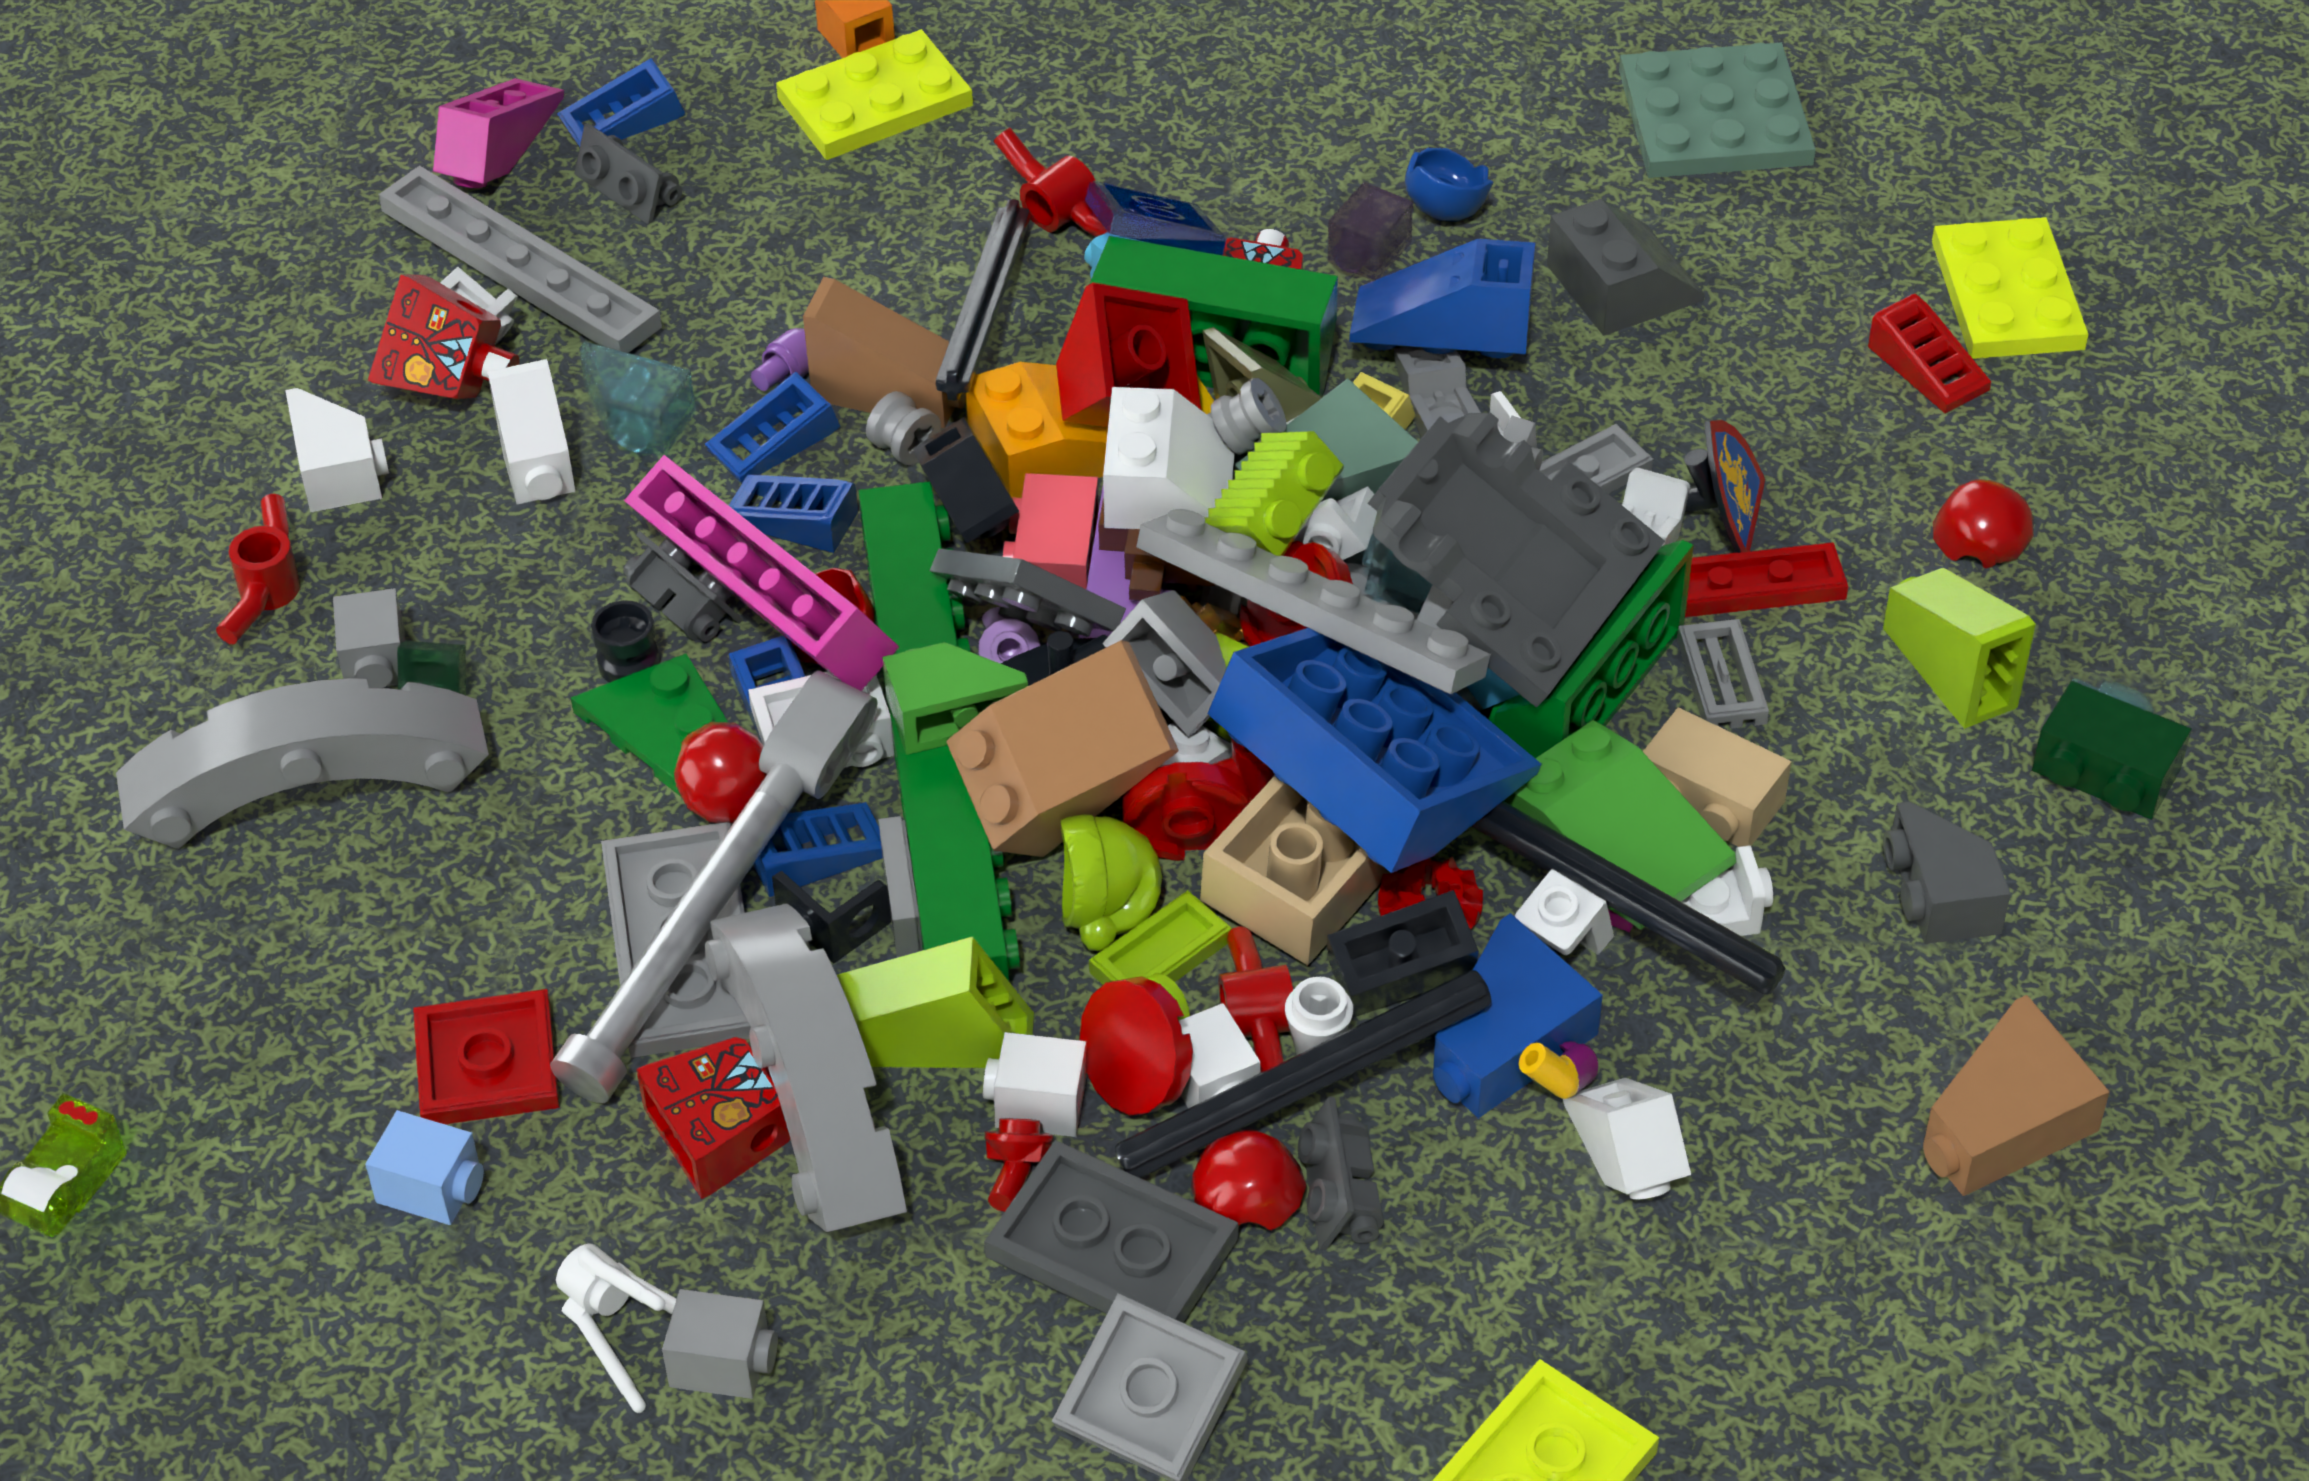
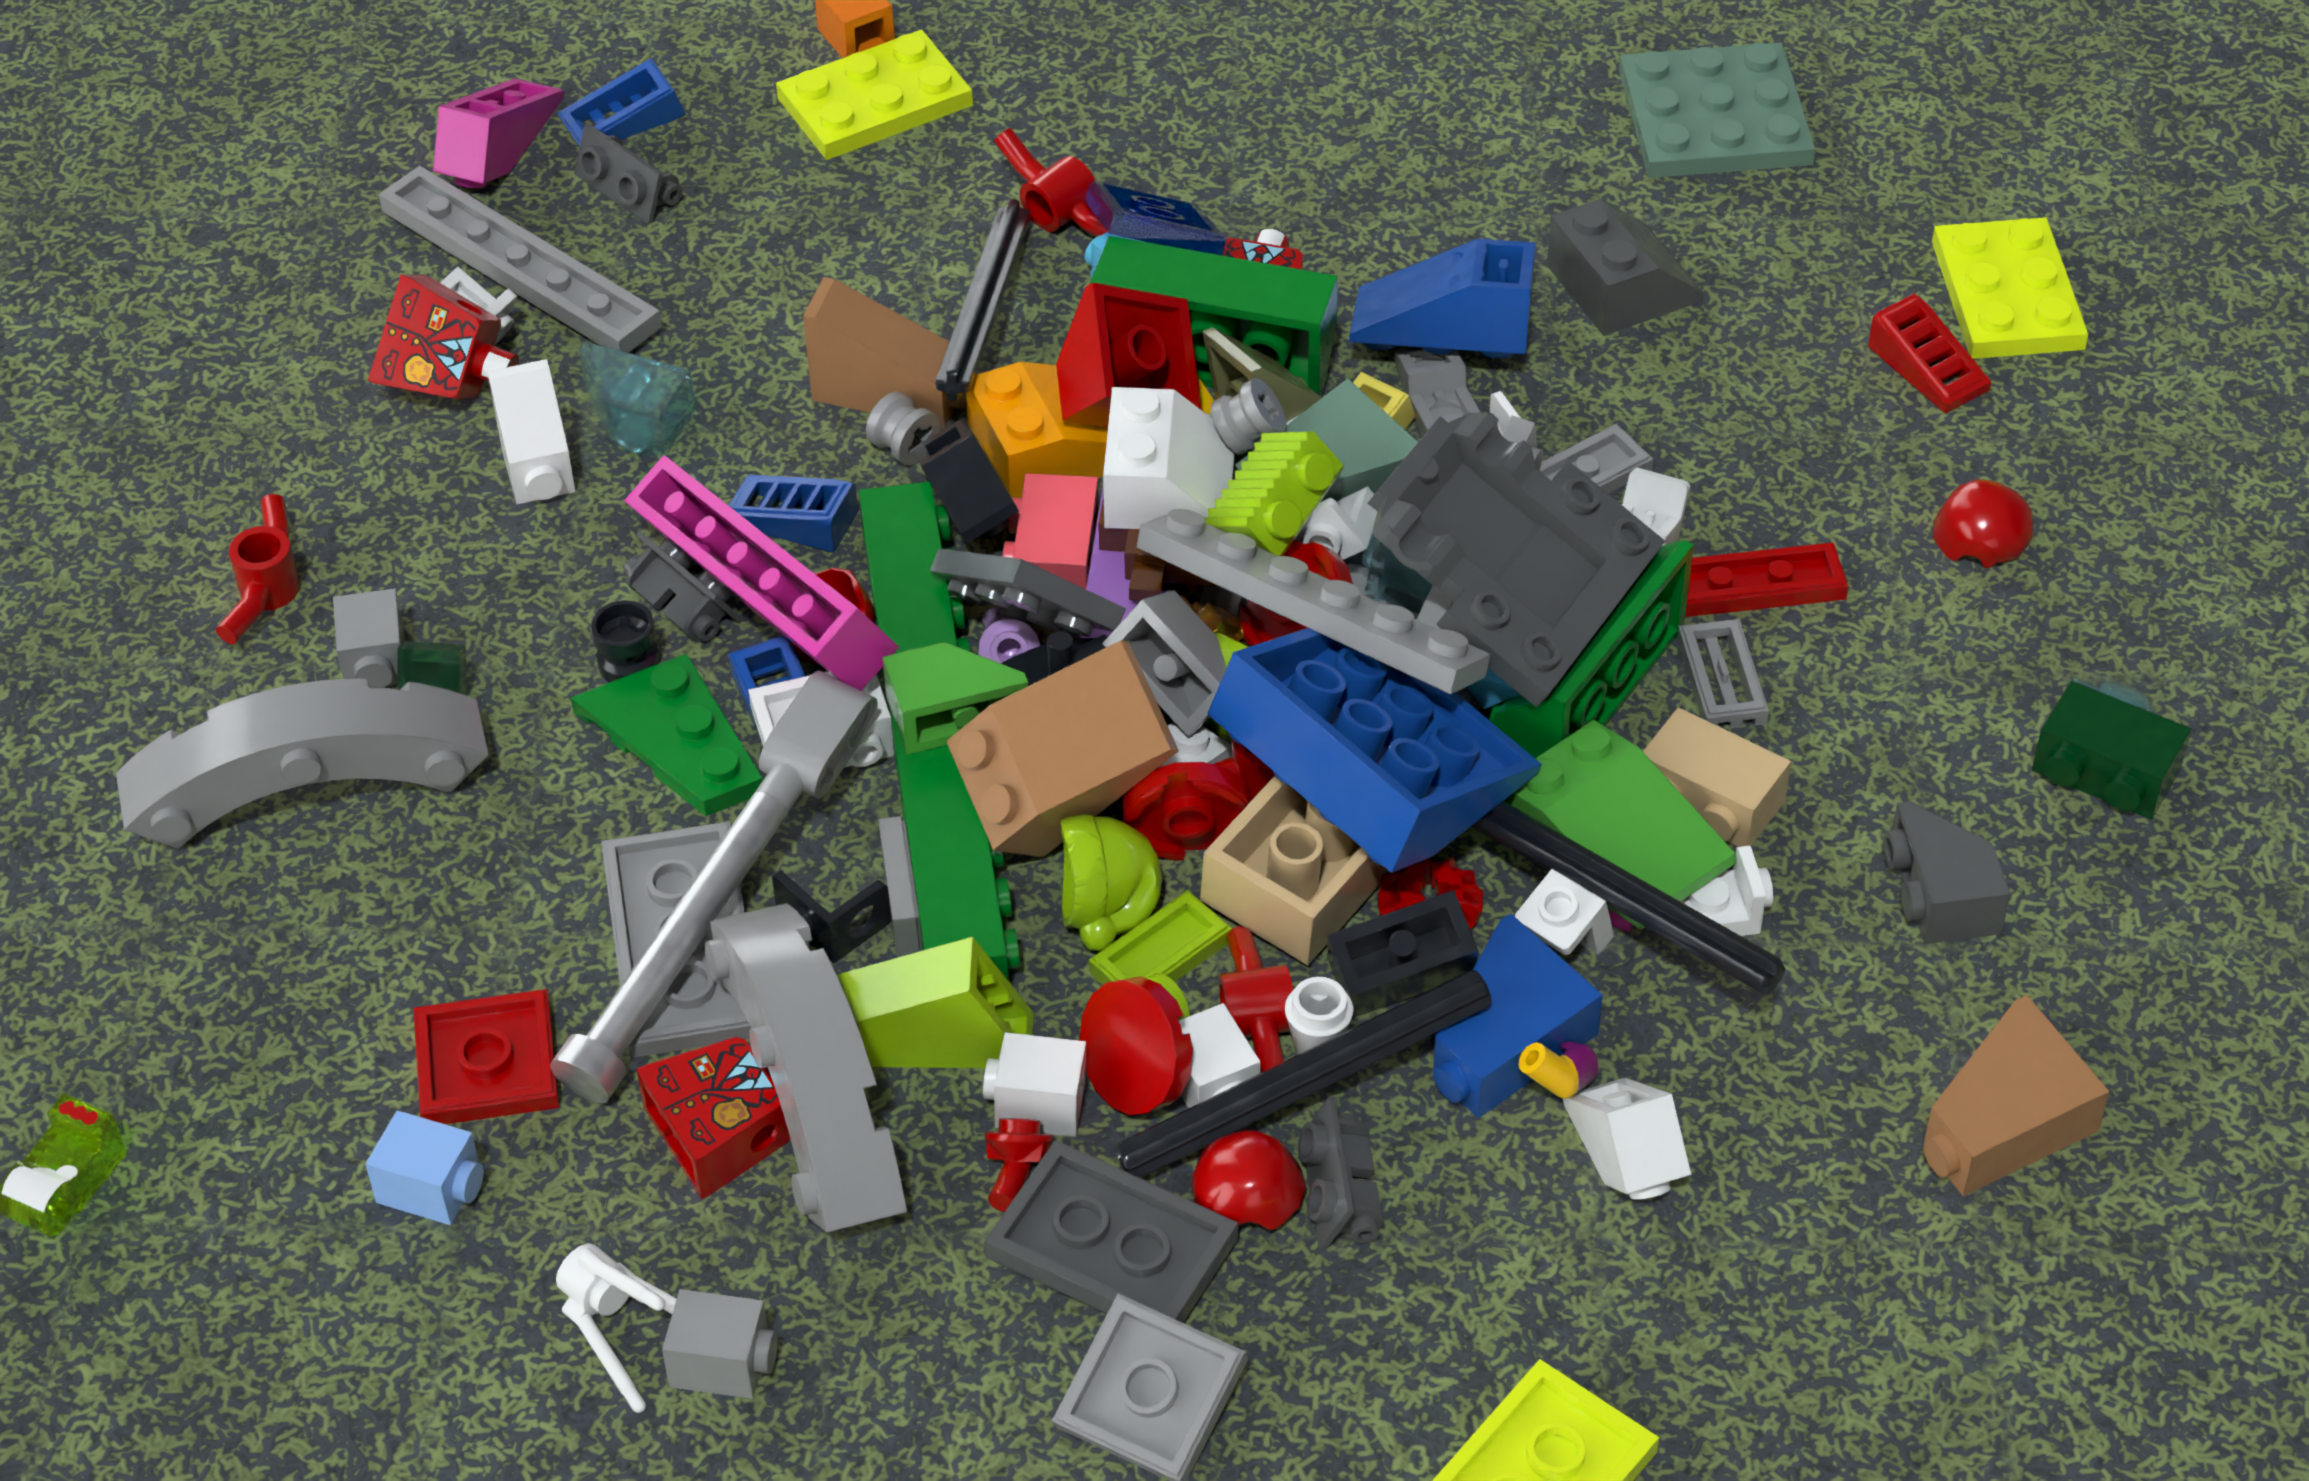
white slope [285,388,389,512] -> none
red hair [674,722,767,823] -> none
blue slope [705,372,841,484] -> none
medium lavender cylinder [751,328,809,391] -> none
blue slope [753,802,882,897] -> none
clear purple brick [1328,182,1413,281] -> none
blue hair [1405,148,1494,222] -> none
shield [1684,420,1765,553] -> none
lime slope [1883,568,2036,729] -> none

